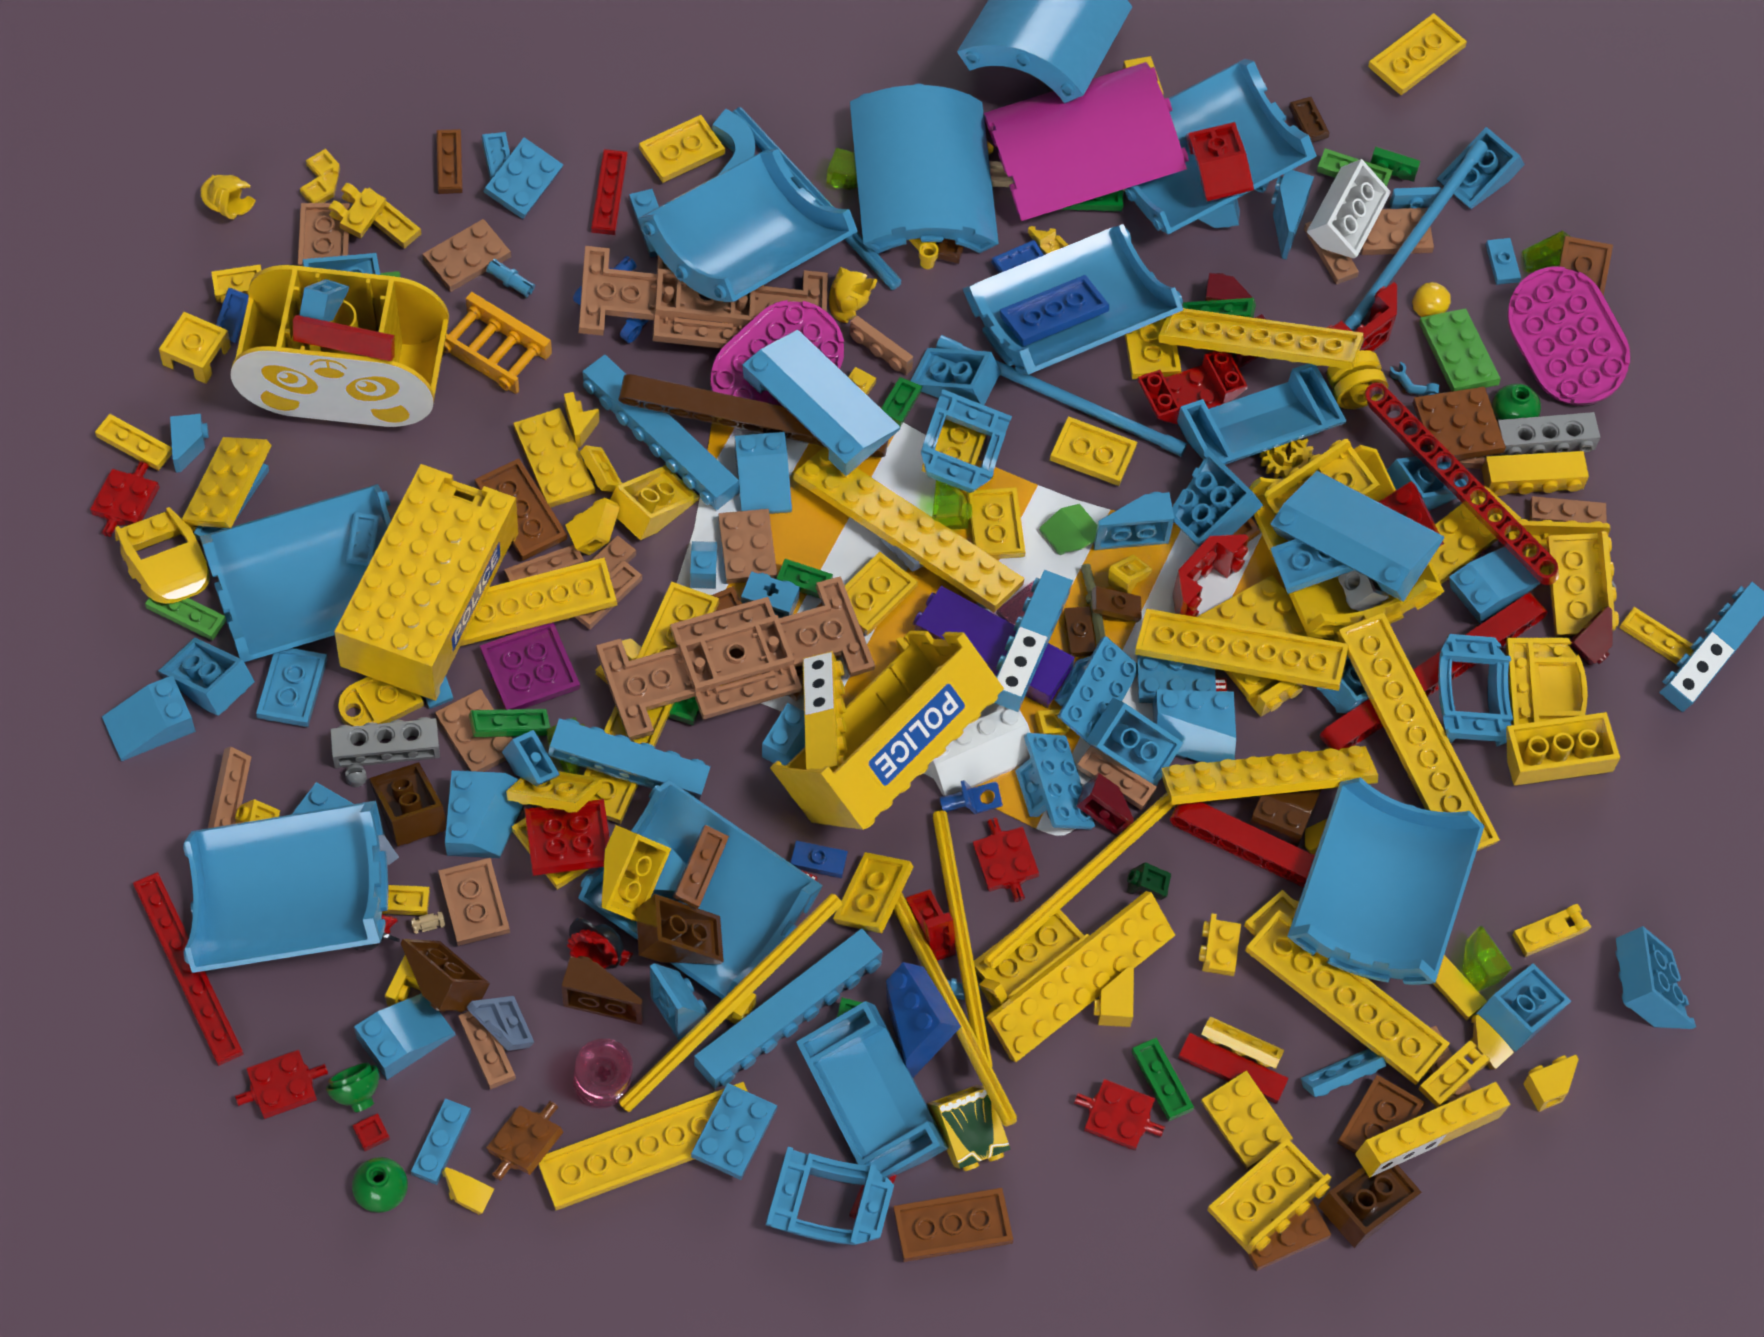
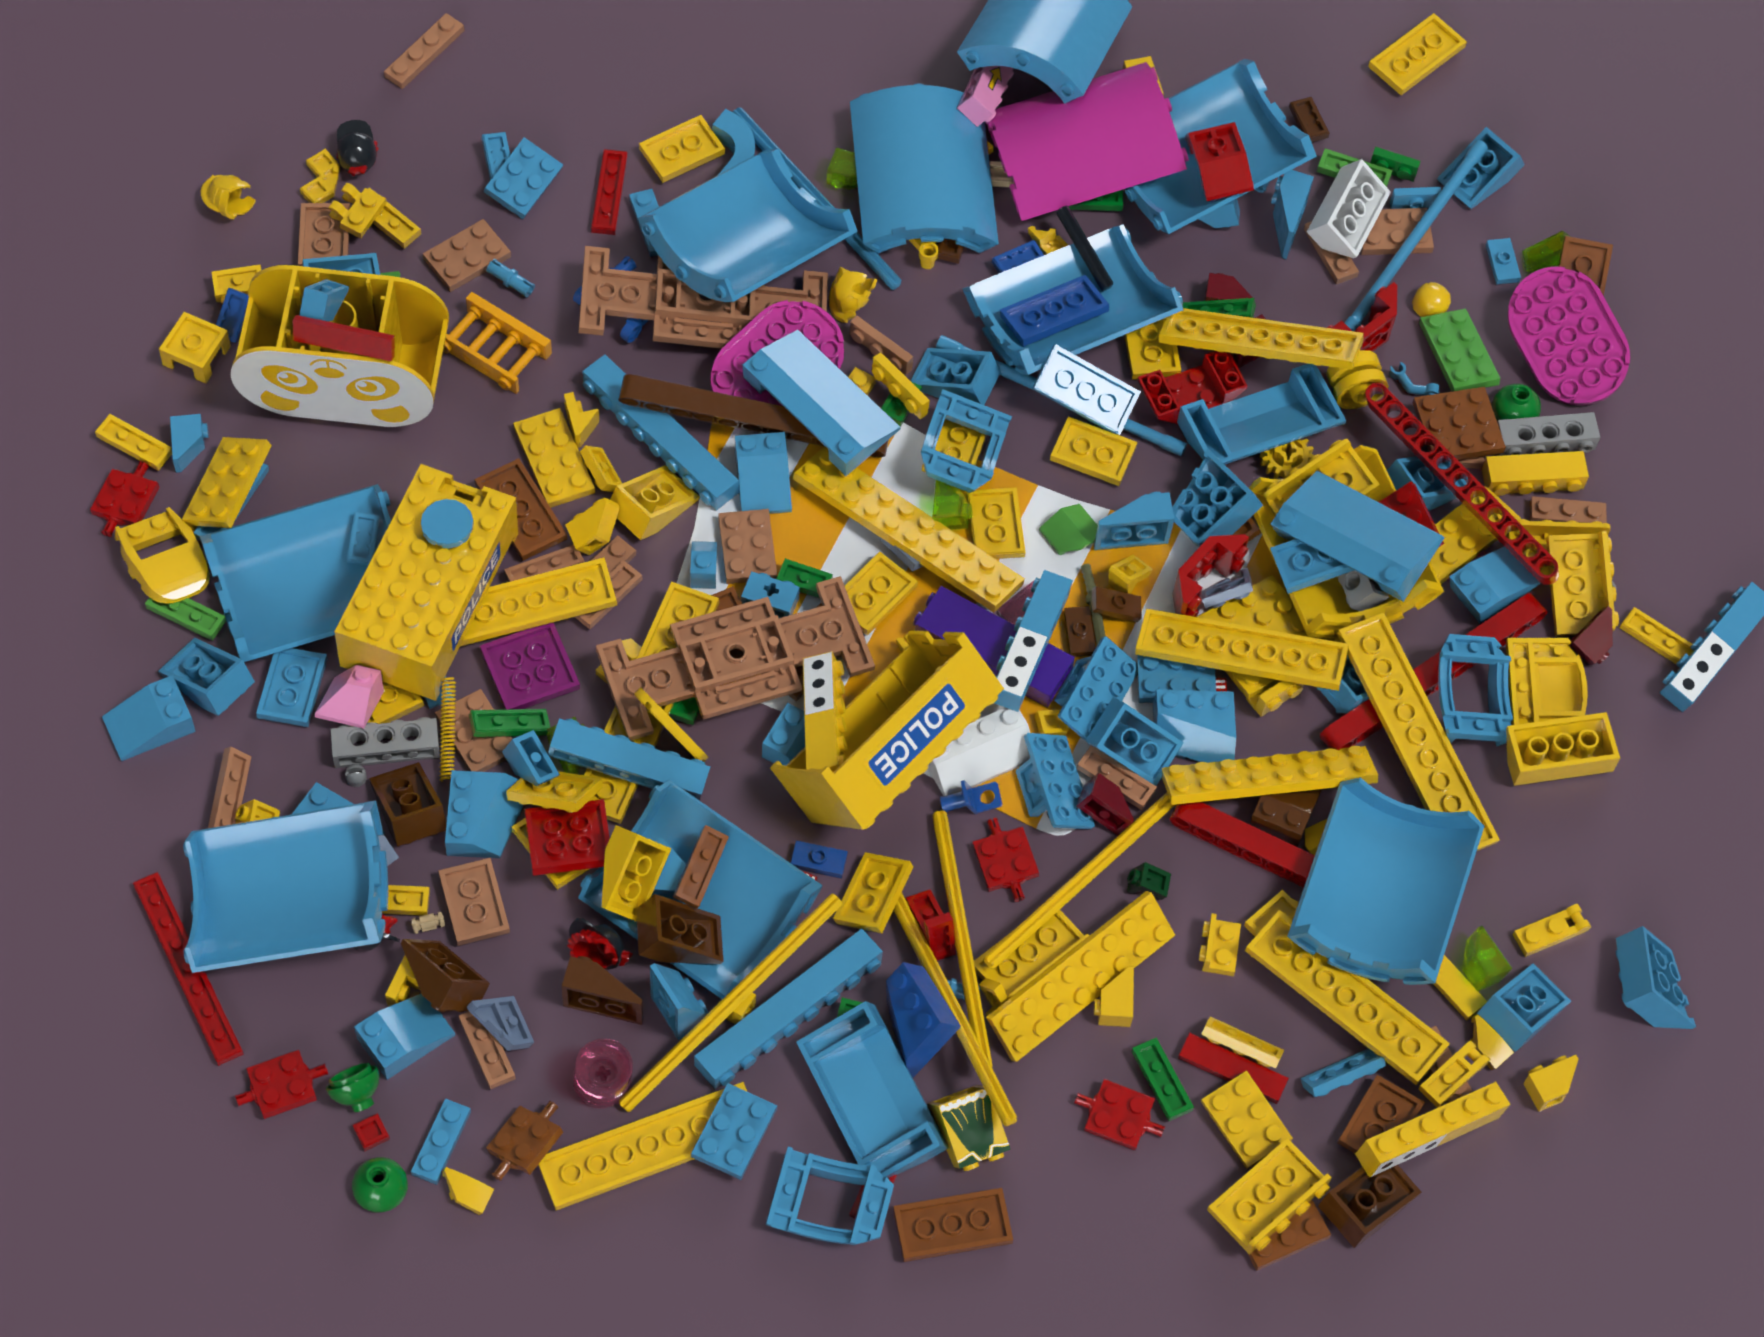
dark orange tile [437,129,463,194] -> none
none -> bright pink slope [315,665,384,729]
none -> black hair [336,120,379,177]
none -> nougat plate [384,13,465,89]
none -> dark azure tile [421,499,474,549]
none -> yellow piece [439,677,456,782]
none -> yellow tile [634,687,709,762]
none -> yellow plate [871,352,930,419]
none -> bright pink brick [957,66,1014,127]
none -> tile [1032,344,1141,435]
none -> black axle [1056,205,1113,291]
none -> sand blue wing [1201,568,1253,608]

